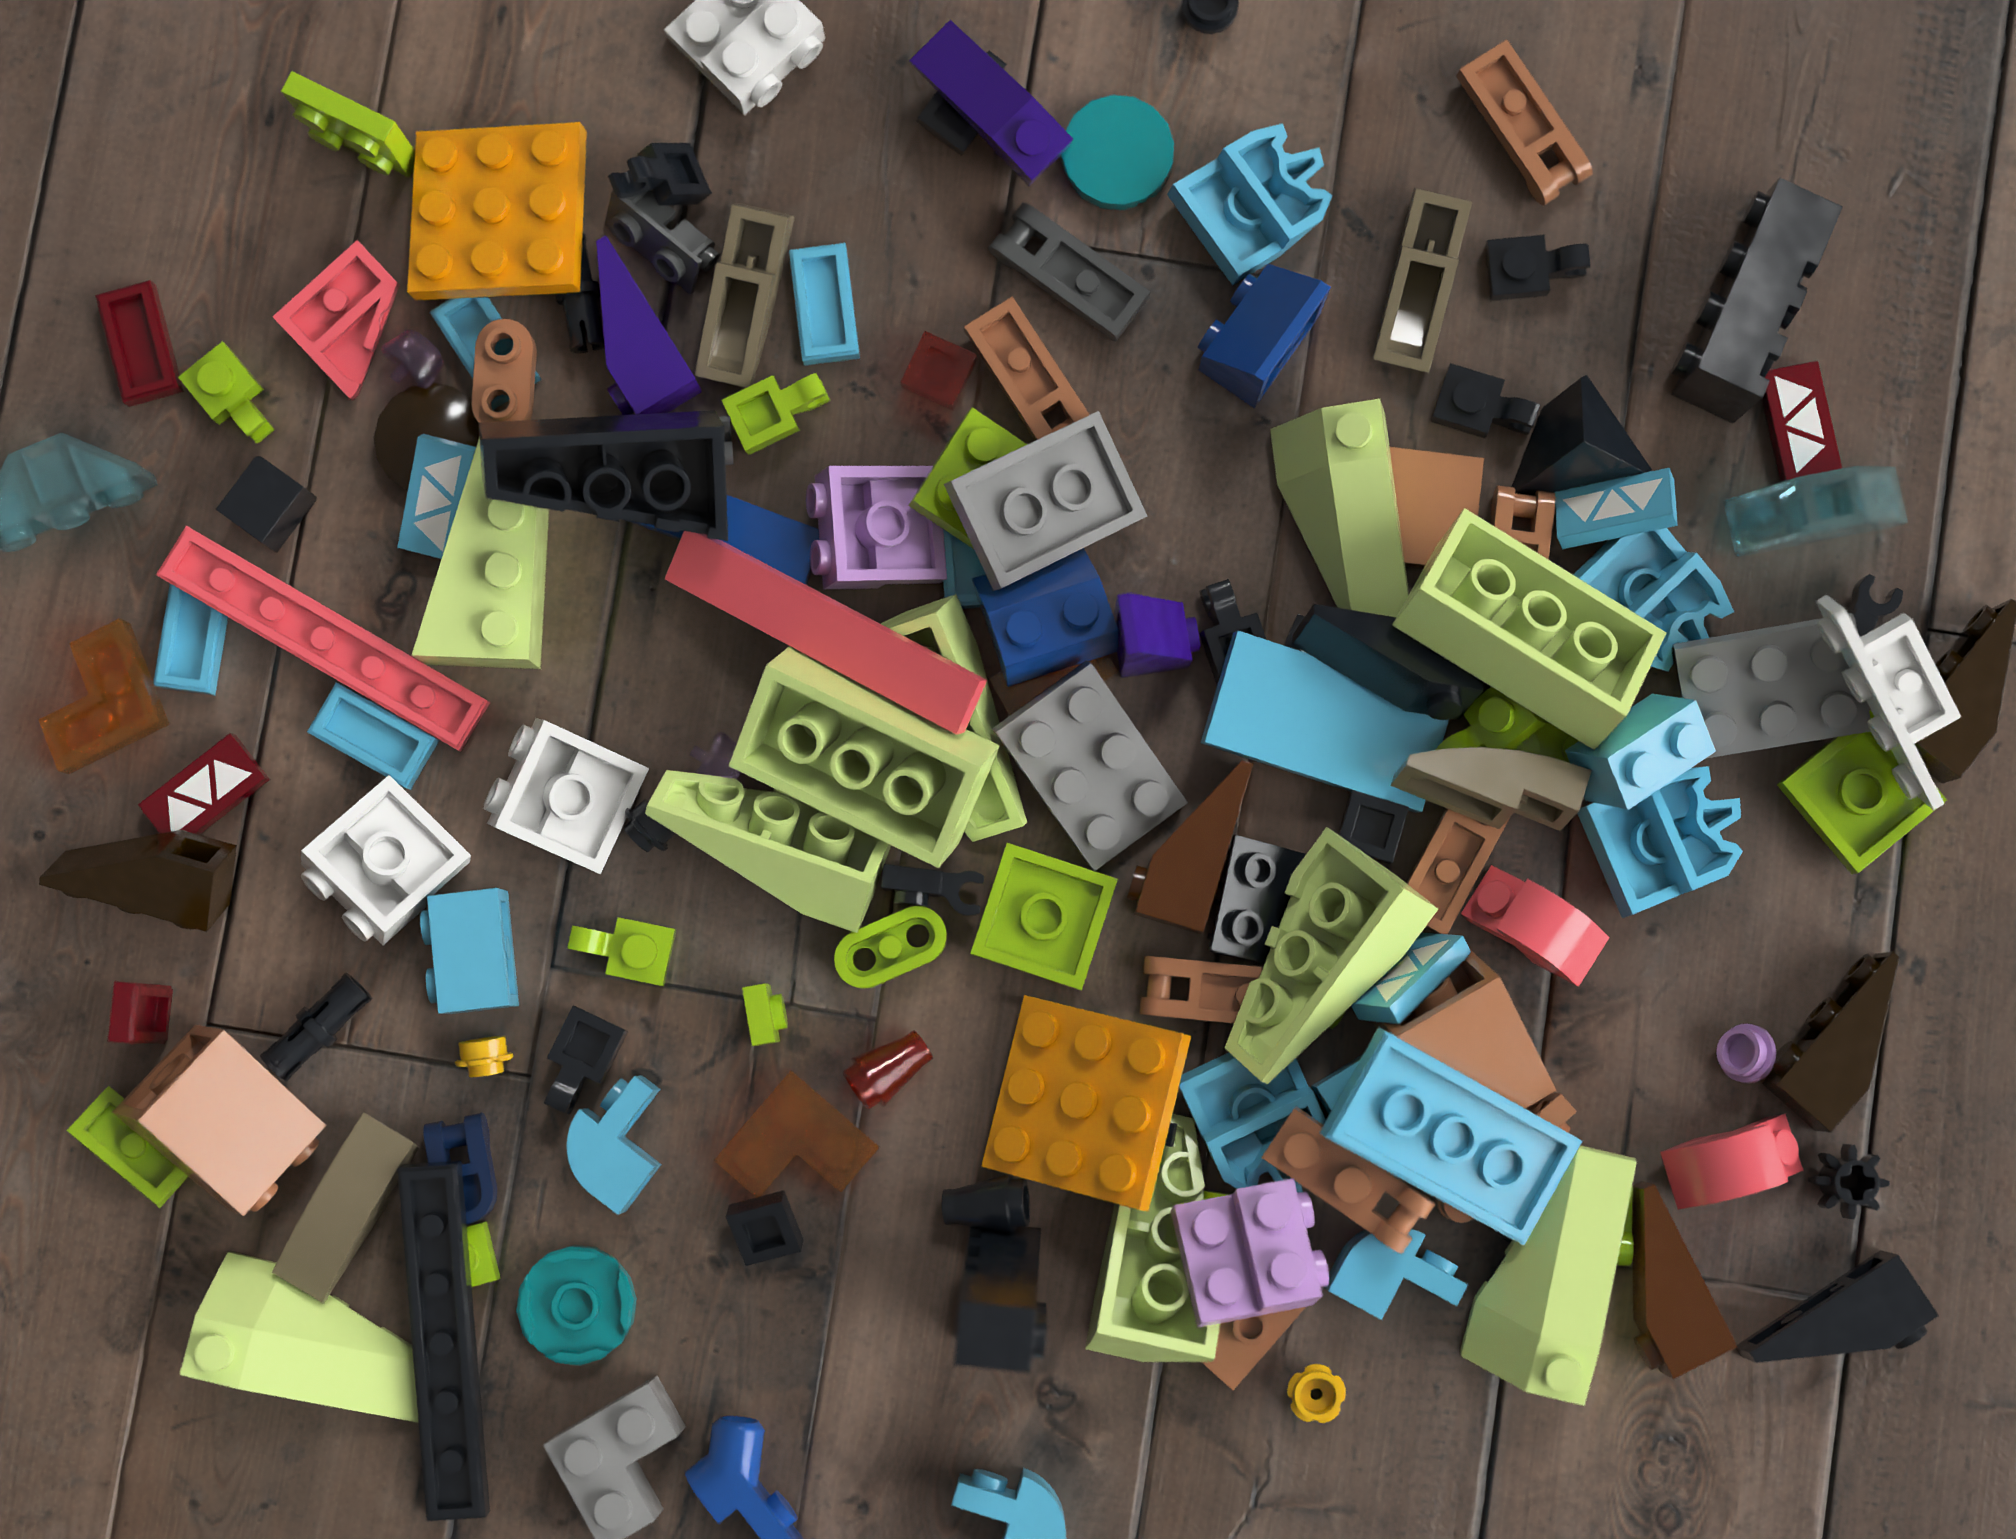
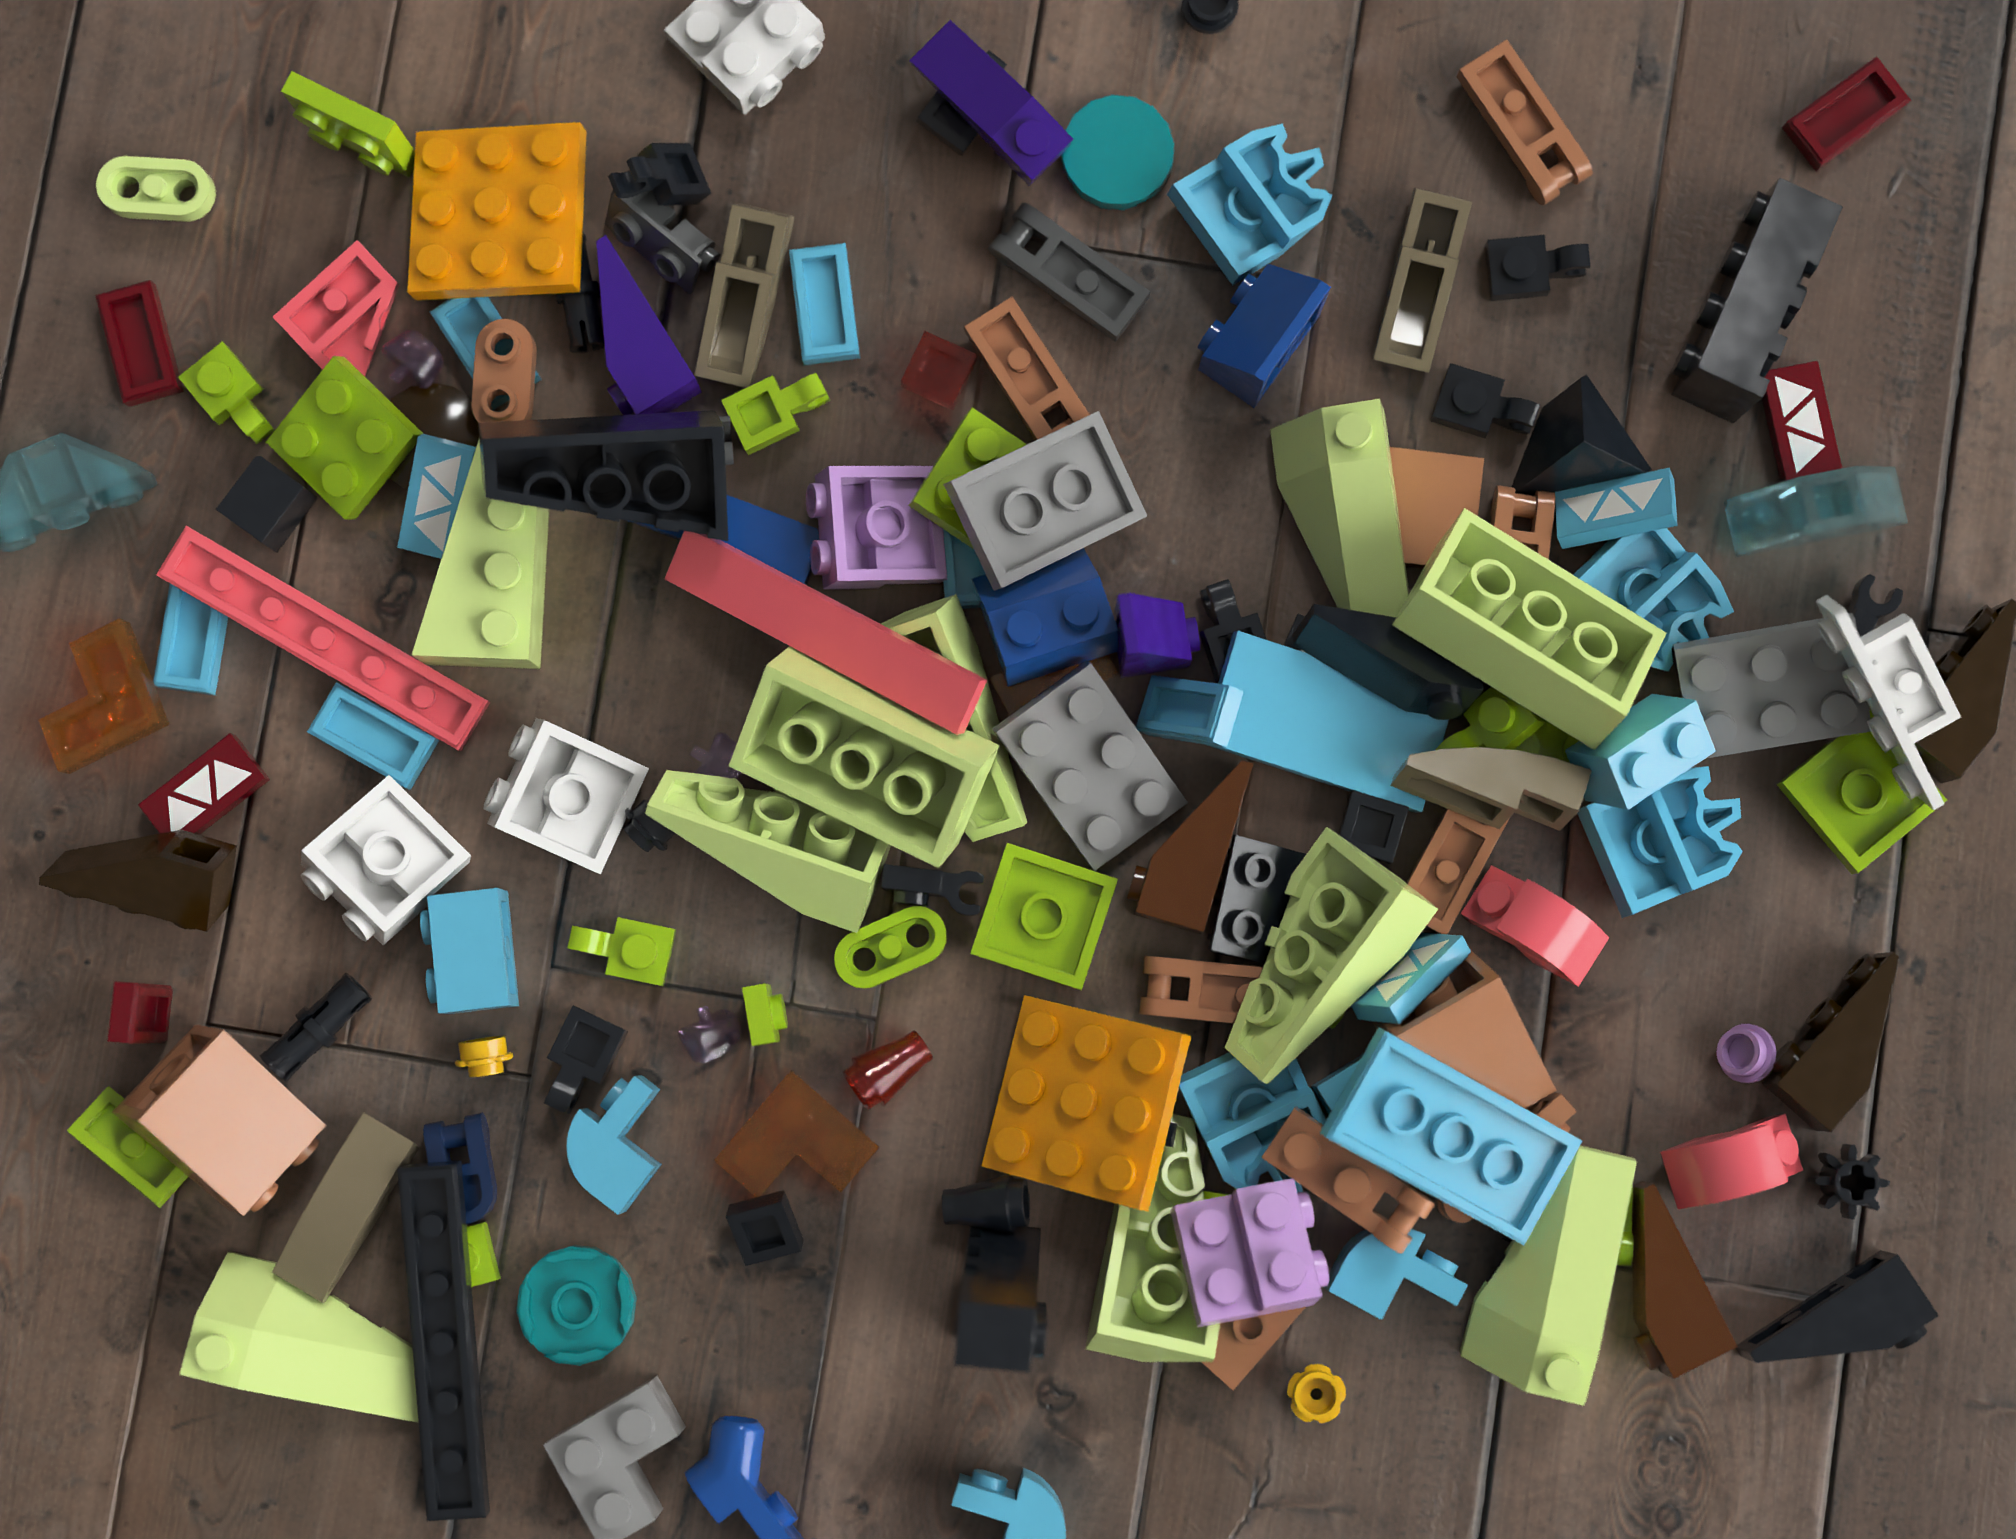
none -> yellowish green plate [96,156,216,222]
none -> lime plate [266,356,423,520]
none -> piece [678,1006,742,1063]
none -> medium azure tile [1136,675,1244,748]
none -> dark red tile [1782,56,1911,172]

